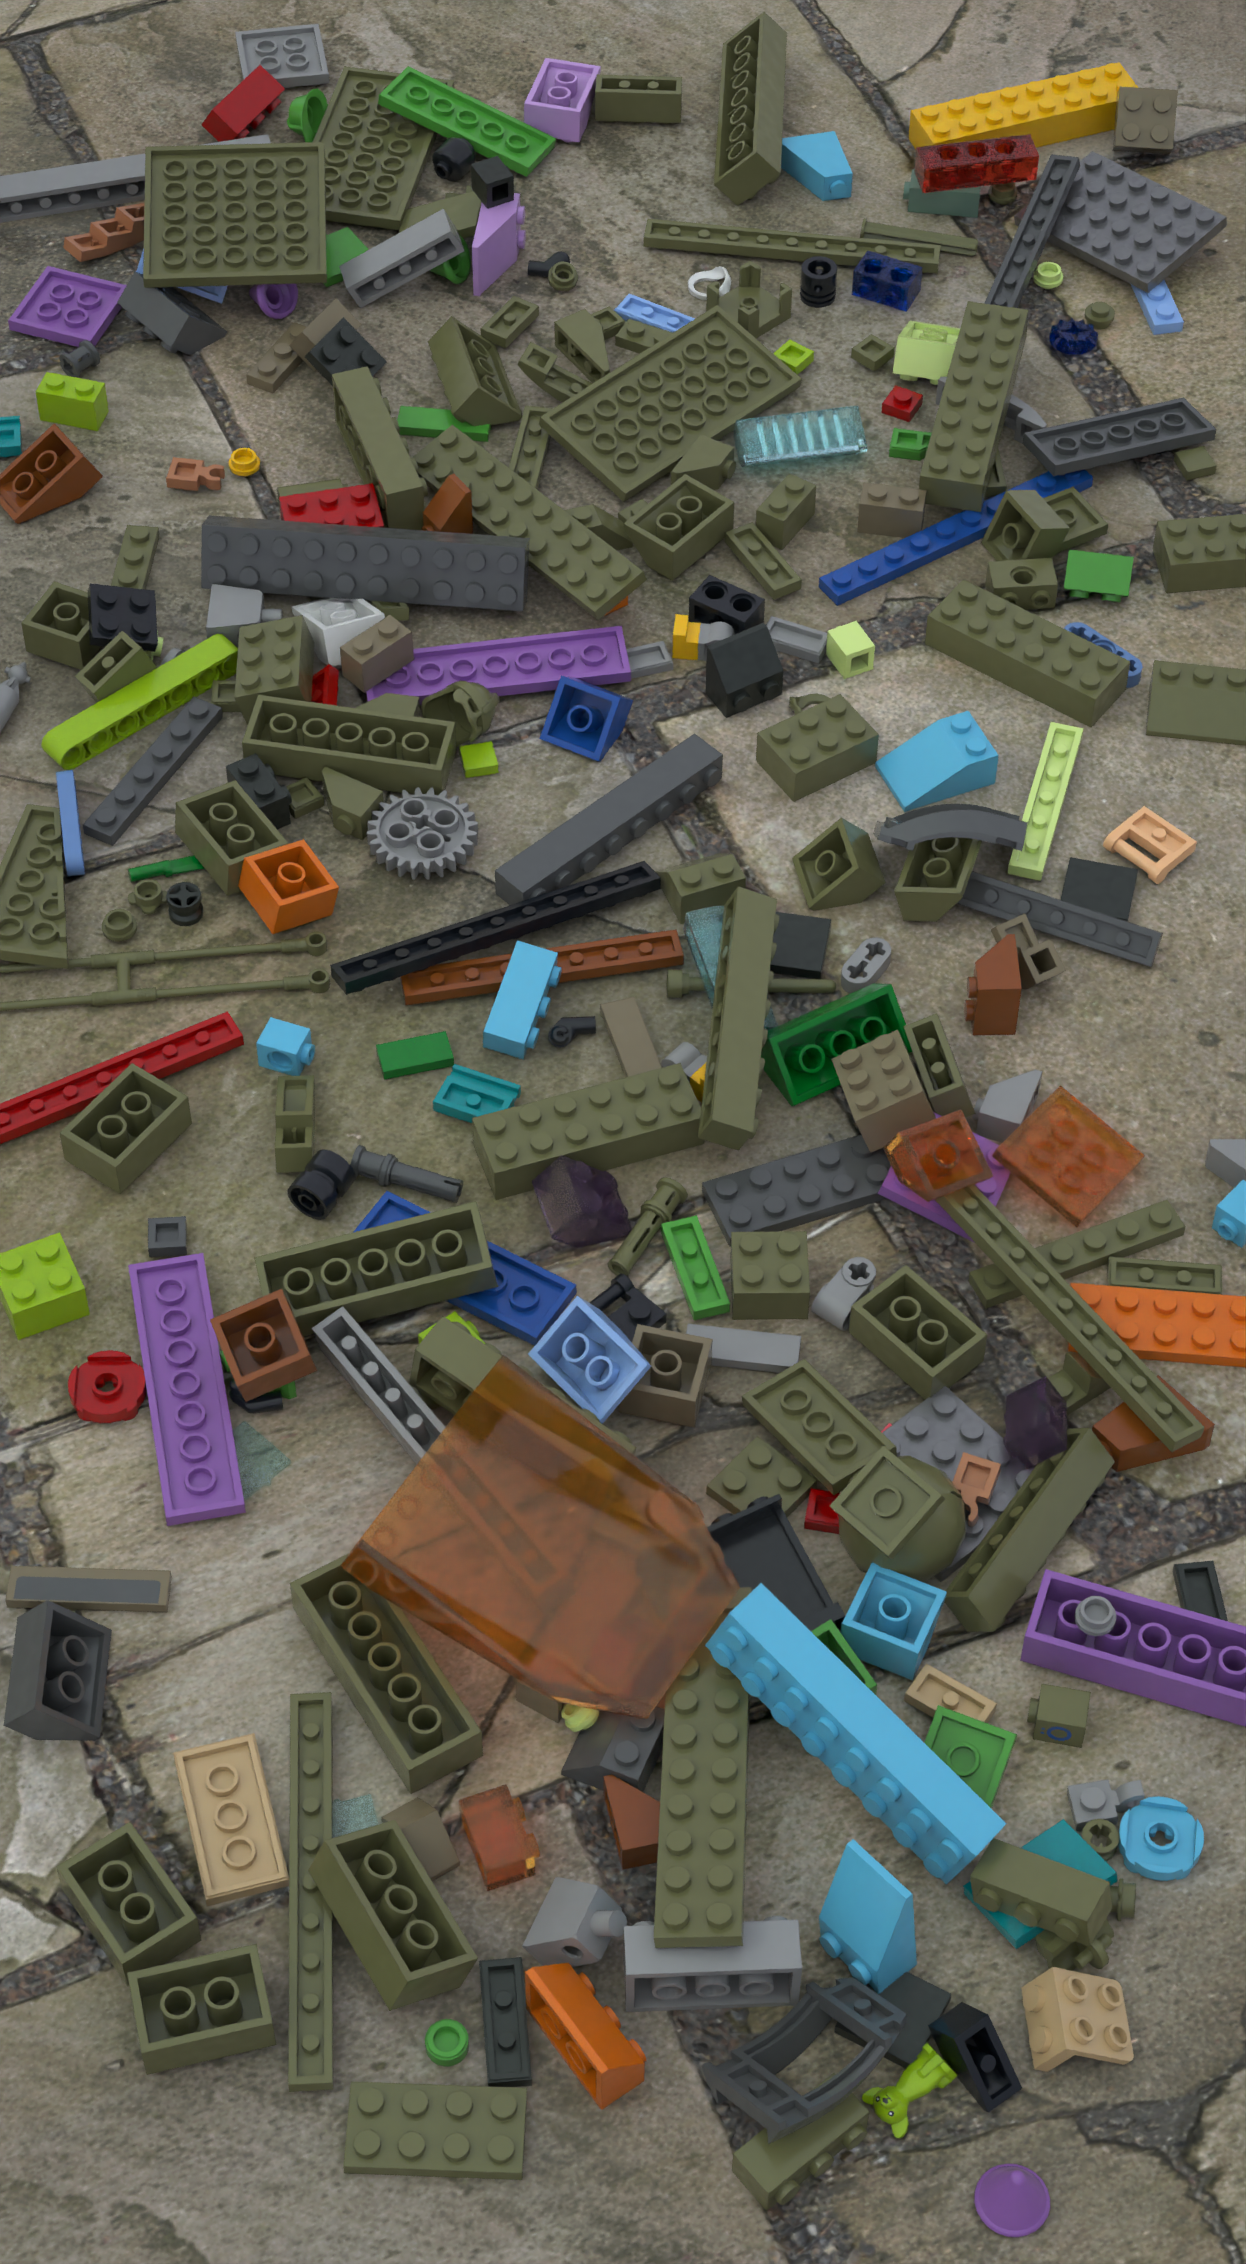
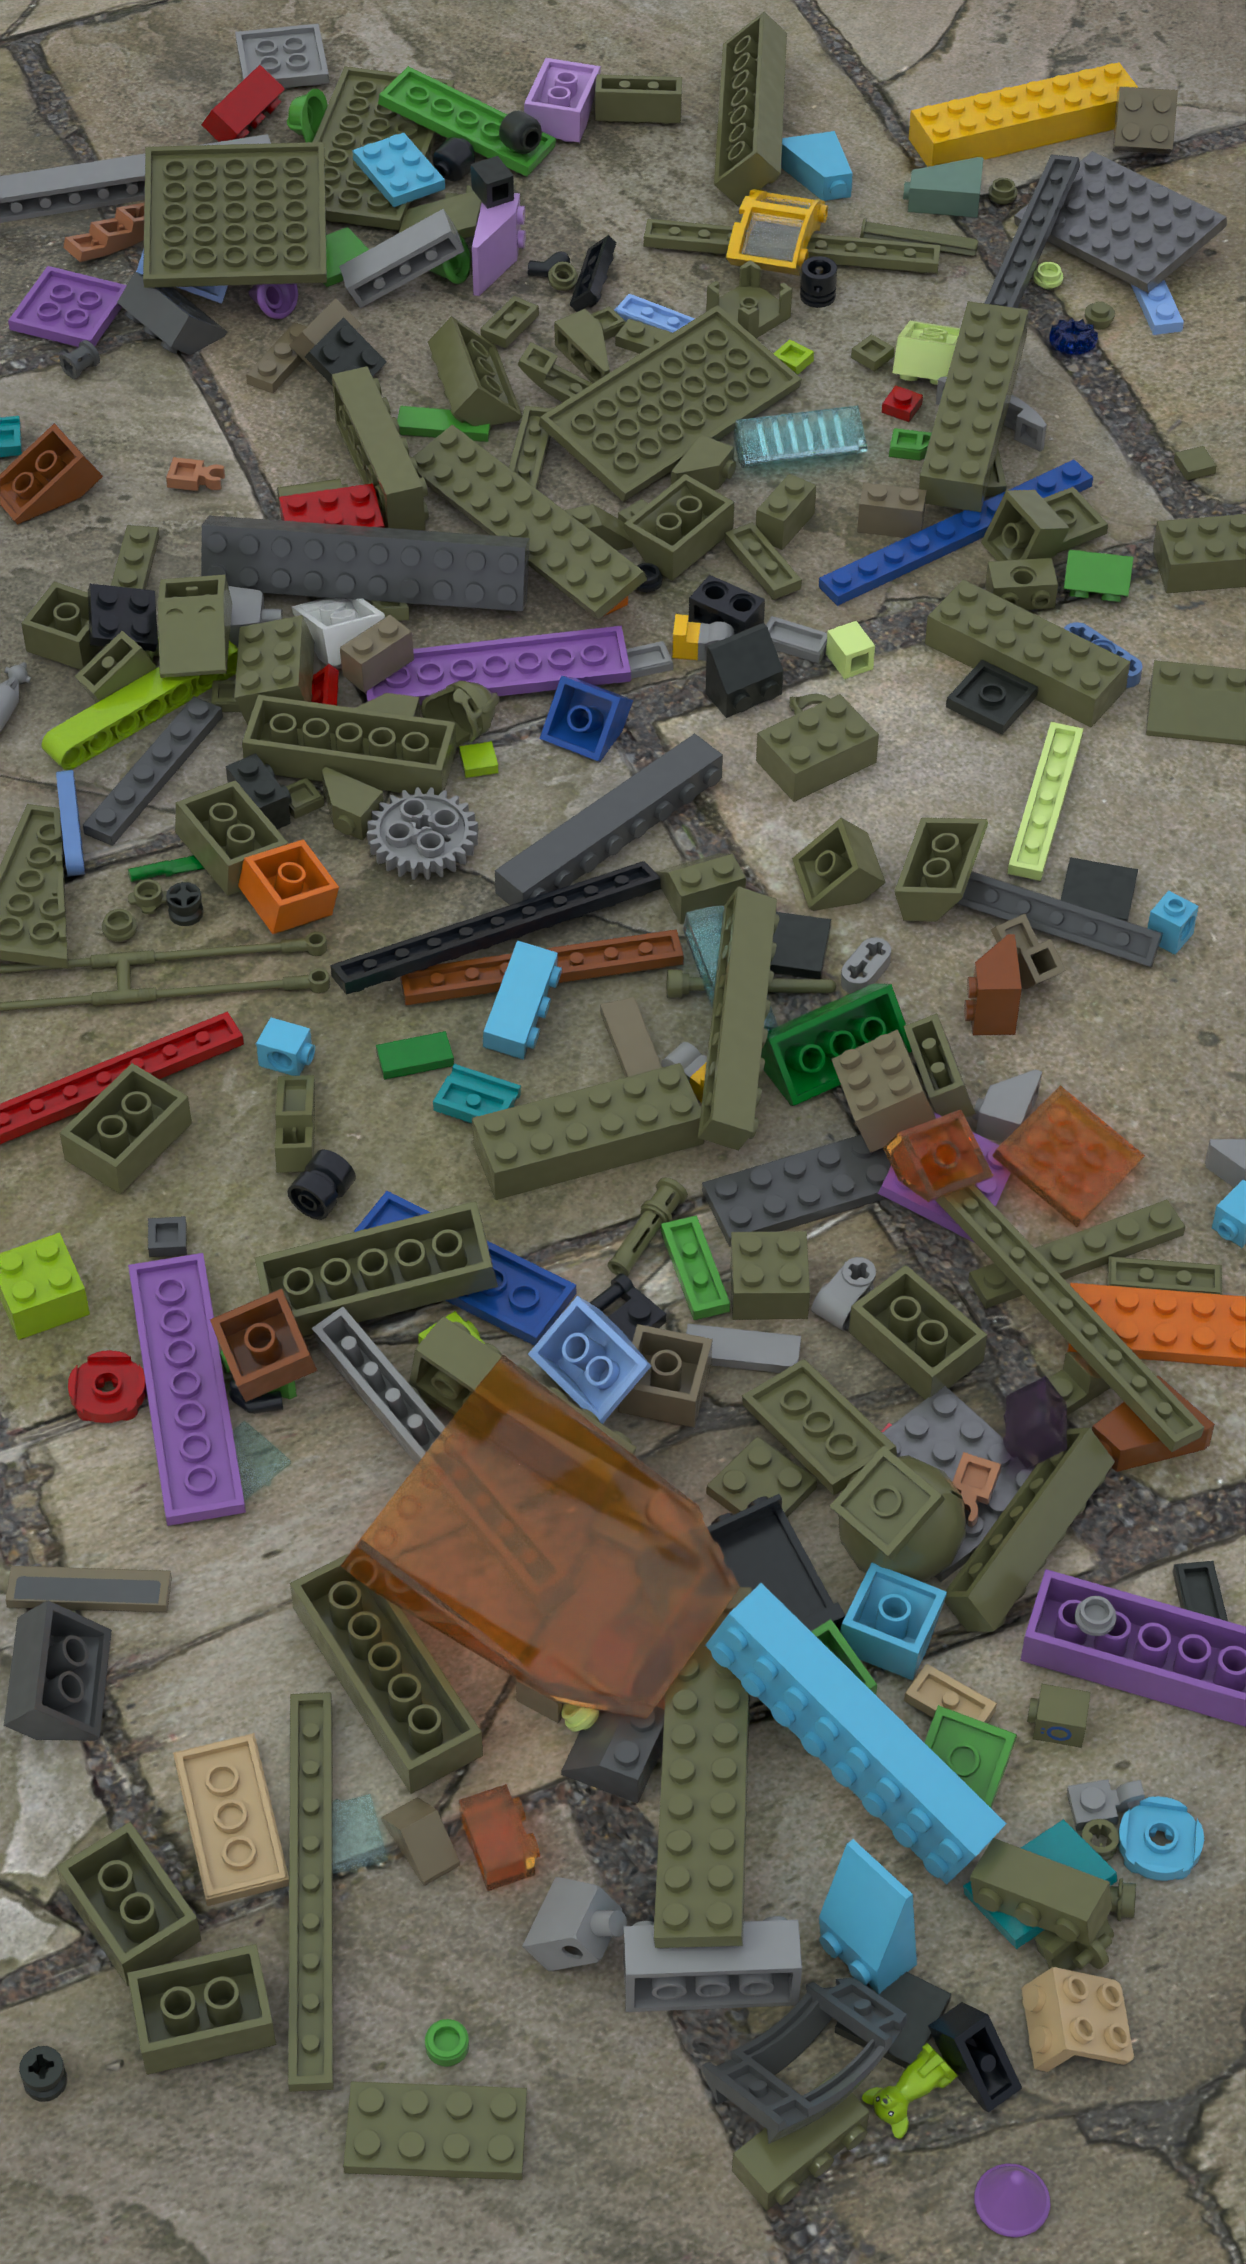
lime brick [35,372,109,431] -> none
yellow plate [229,448,260,477] -> none
olive brick [308,1820,478,2011] -> none
dark grey pin [350,1145,463,1203] -> none
dark orange slope [422,473,473,534] -> none
pearl dark grey tile [479,1957,532,2087] -> none
orange slope [525,1962,647,2110] -> none
clear purple slope [532,1155,632,1248] -> none
black arm [548,1016,596,1048] -> none
dark orange slope [603,1774,660,1870] -> none
white piece [688,266,731,300] -> none
red tile [804,1488,840,1534] -> none
clear blue brick [852,250,923,312] -> none
dark grey wedge [873,804,1028,851] -> none
medium azure slope [875,711,999,812] -> none
clear red brick [914,134,1039,193] -> none
dark grey plate [1022,397,1216,476] -> none
light nougat plate [1103,806,1197,884] -> none
none -> pearl dark grey wheel [19,2046,67,2102]
none -> olive slope [158,575,232,678]
none -> medium azure plate [353,133,445,207]
none -> pearl dark grey head [499,110,542,154]
none -> black plate [570,235,617,312]
none -> black plate [636,563,663,593]
none -> window [726,189,828,276]
none -> pearl dark grey plate [946,660,1038,735]
none -> medium azure brick [1147,890,1199,955]

